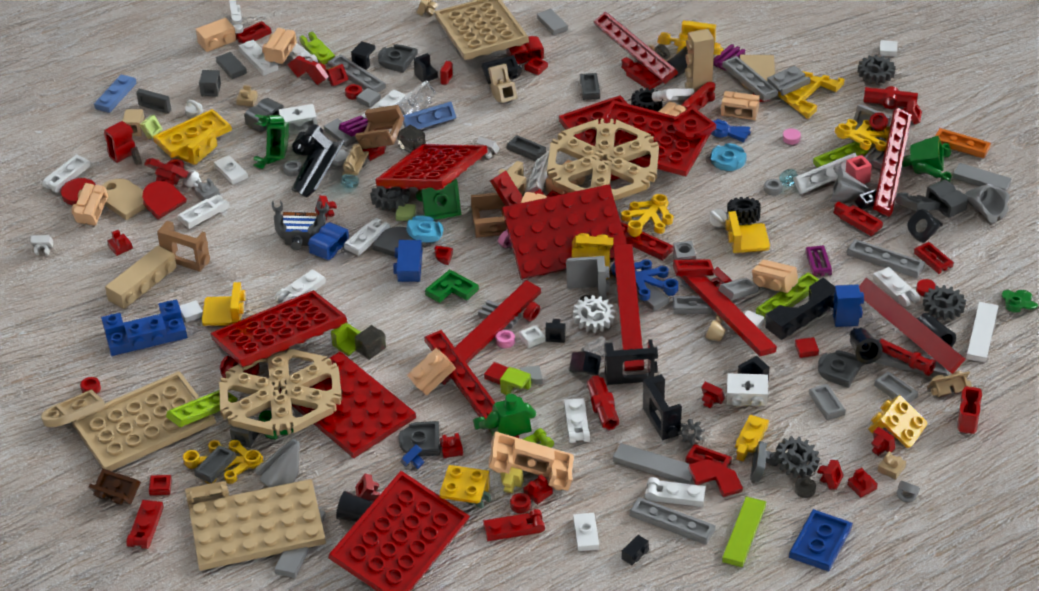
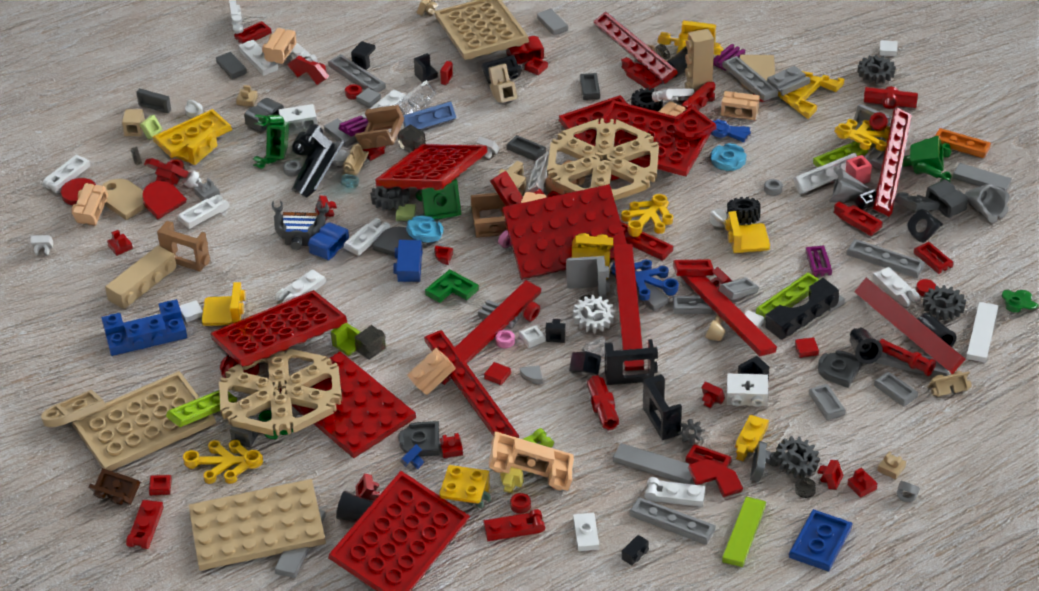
red tile [80,377,101,394] -> none
medium blue plate [94,74,137,113] -> none
red brick [104,121,136,163] -> none
tan hinge [185,481,229,508] -> none
dark grey tile [194,445,236,484] -> none
light nougat brick [196,18,236,52] -> none
dark grey brick [199,70,221,97] -> none
white plate [214,155,248,185] -> none
light grey hat [255,439,300,487] -> none
lime hinge [299,31,335,64] -> none
red tile [326,64,348,86] -> none
dark grey tile [378,44,418,73] -> none
green torso [473,394,536,436] -> none
lime panel [500,366,531,395] -> none
red tile [523,475,553,505] -> none
white plate [564,398,590,444] -> none
light grey brick [673,241,696,260] -> none
light nougat brick [752,259,798,293] -> none
clear light blue tile [779,169,798,186] -> none
bright pink tile [783,129,801,145] -> none
blue brick [832,284,864,327] -> none
yellow bracket [868,395,928,448] -> none
red tile [871,426,895,456] -> none
red tile [902,99,922,125] -> none
red brick [957,386,982,434] -> none

